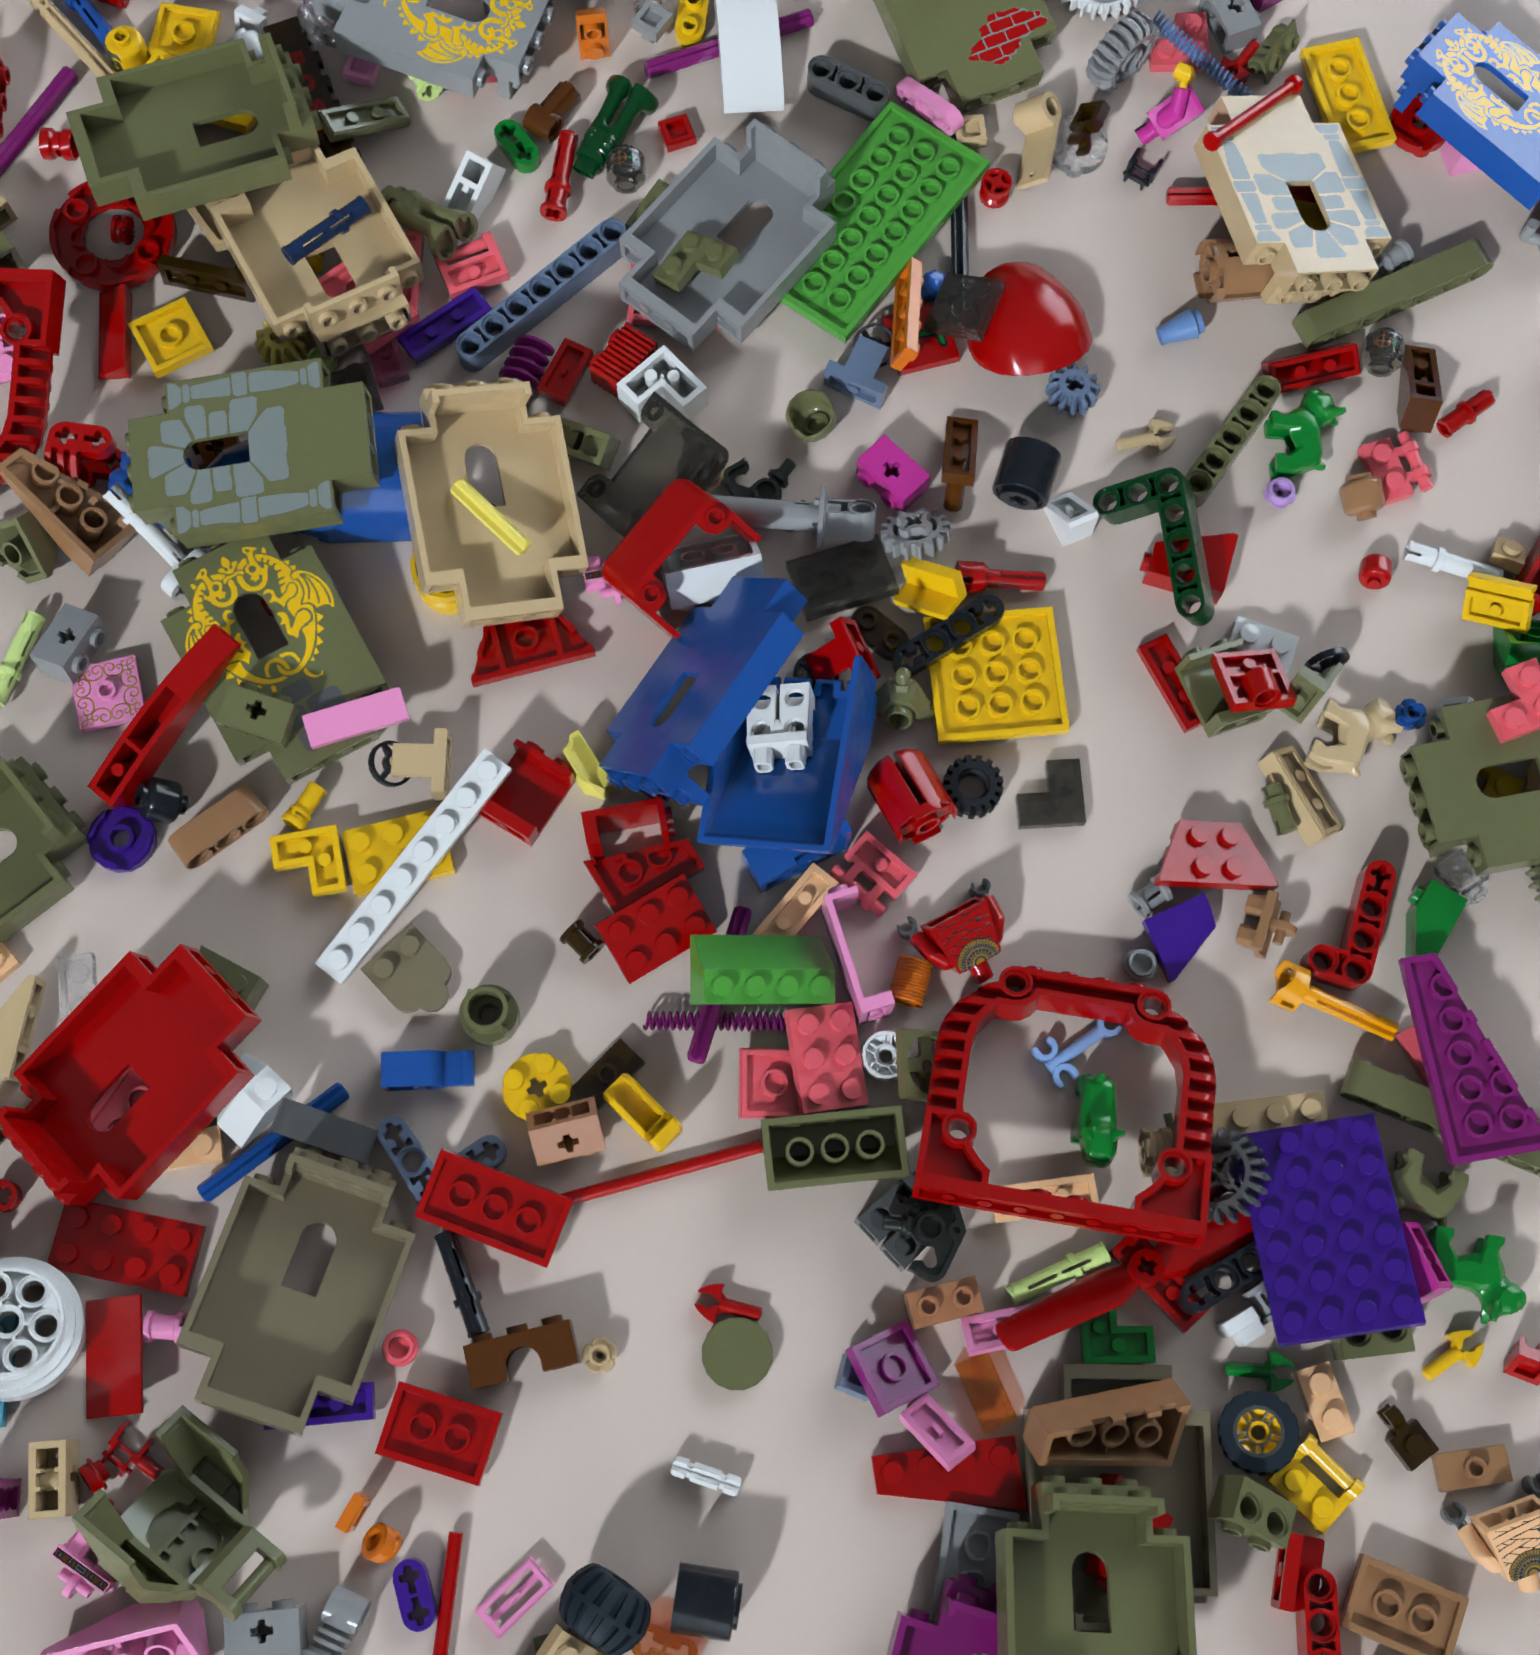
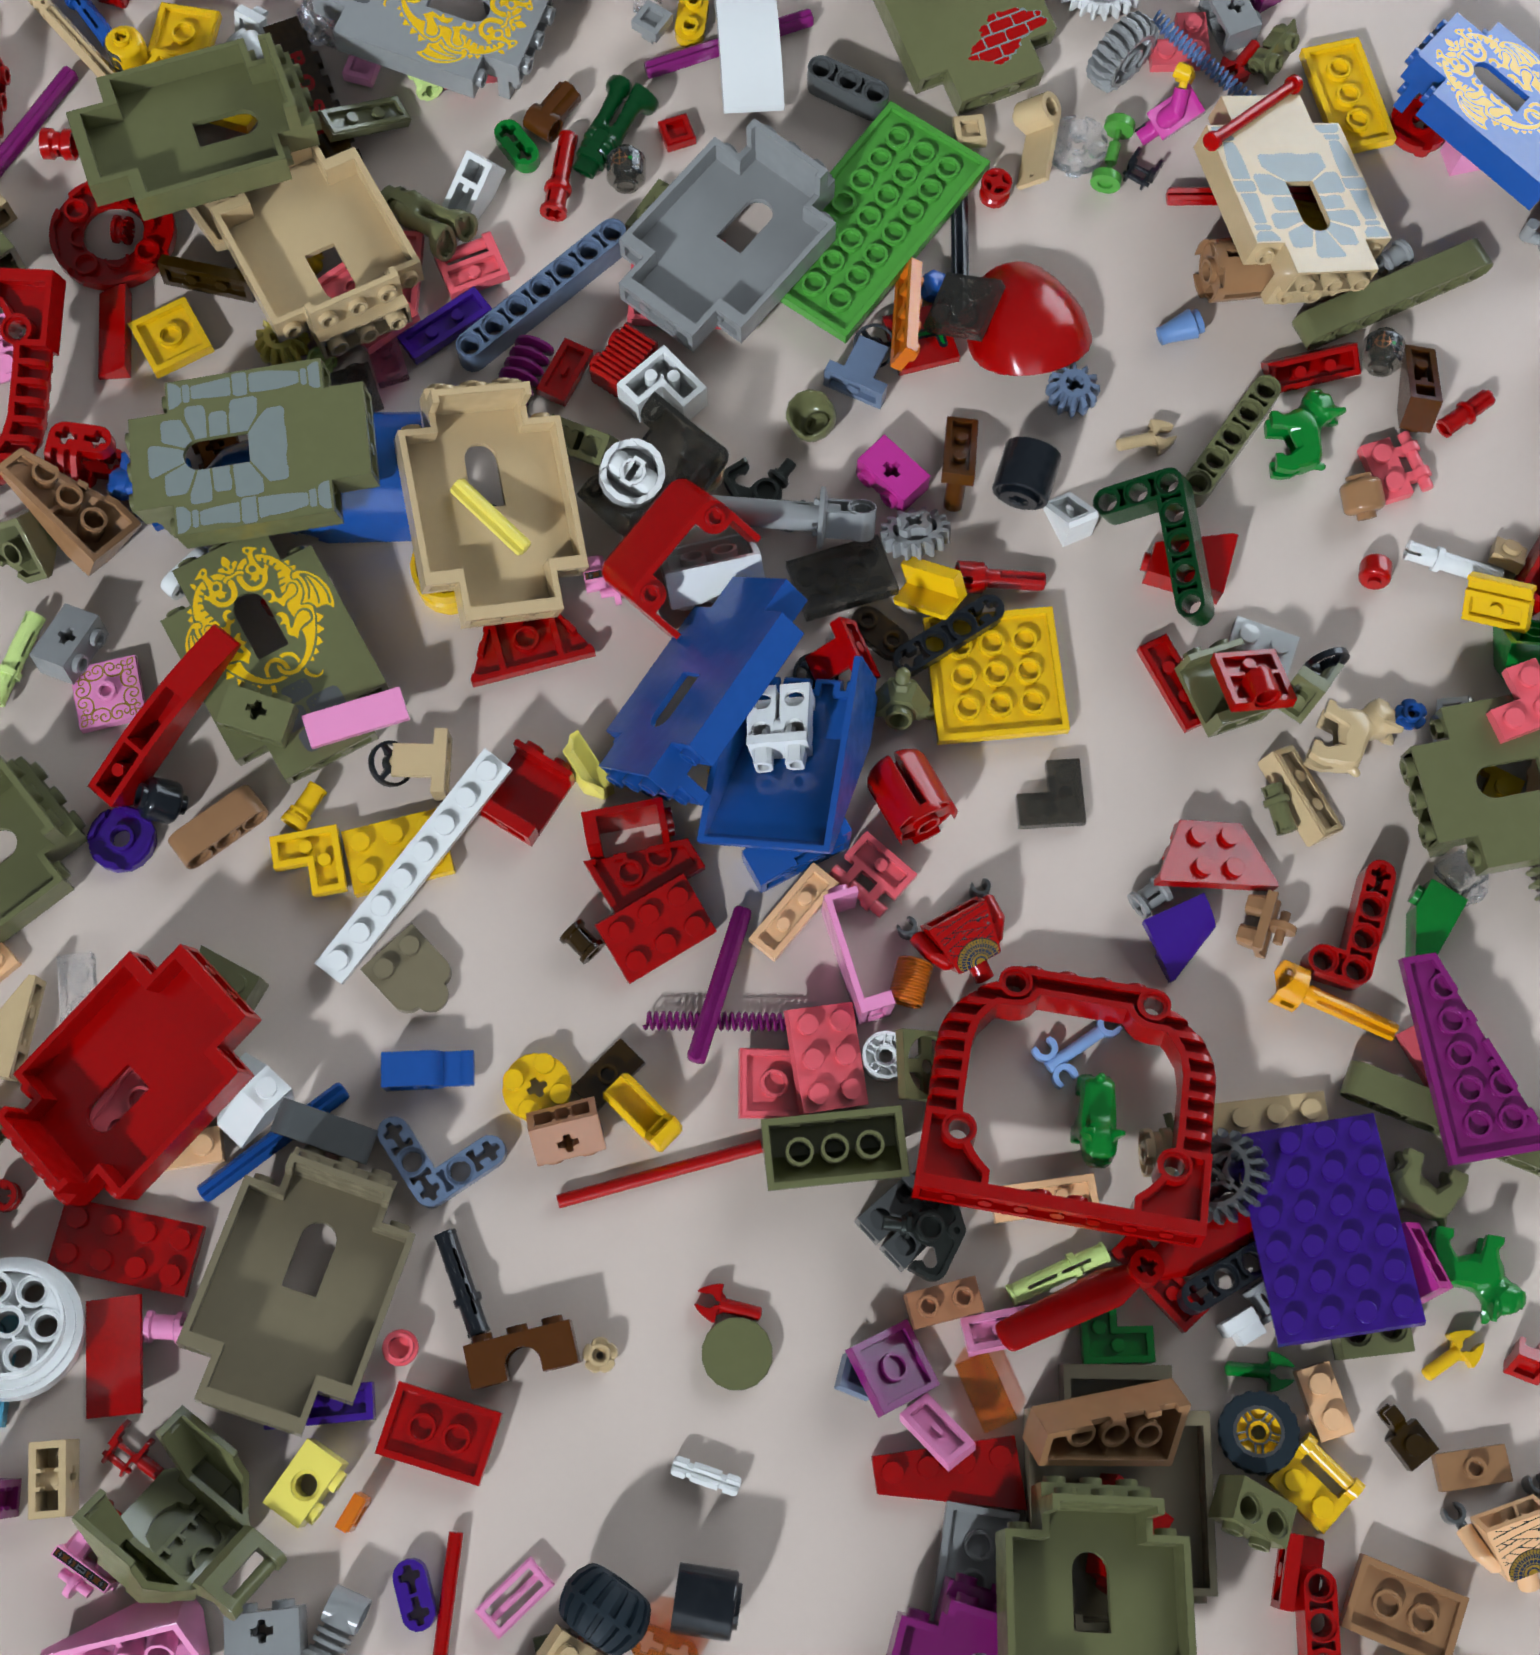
red plate [77,1458,111,1494] -> none
white pin [102,482,188,569] -> none
dark blue pin [281,195,371,266] -> none
orange tile [361,1523,402,1564] -> none
red plate [414,1148,574,1268] -> none
olive piece [459,984,520,1046] -> none
orange slope [575,7,610,60] -> none
olive plate [652,230,740,292] -> none
bright green slope [690,935,835,1005] -> none
bright pink beam [894,76,964,136] -> none
black tyre [942,755,1004,819] -> none
dark brown plate [1067,100,1111,156] -> none
light grey plate [1123,947,1158,982] -> none
lavender plate [1264,477,1296,508] -> none
none -> light yellow brick [262,1438,349,1529]
none -> white brick [599,438,665,508]
none -> bright green wheel [1090,113,1136,194]

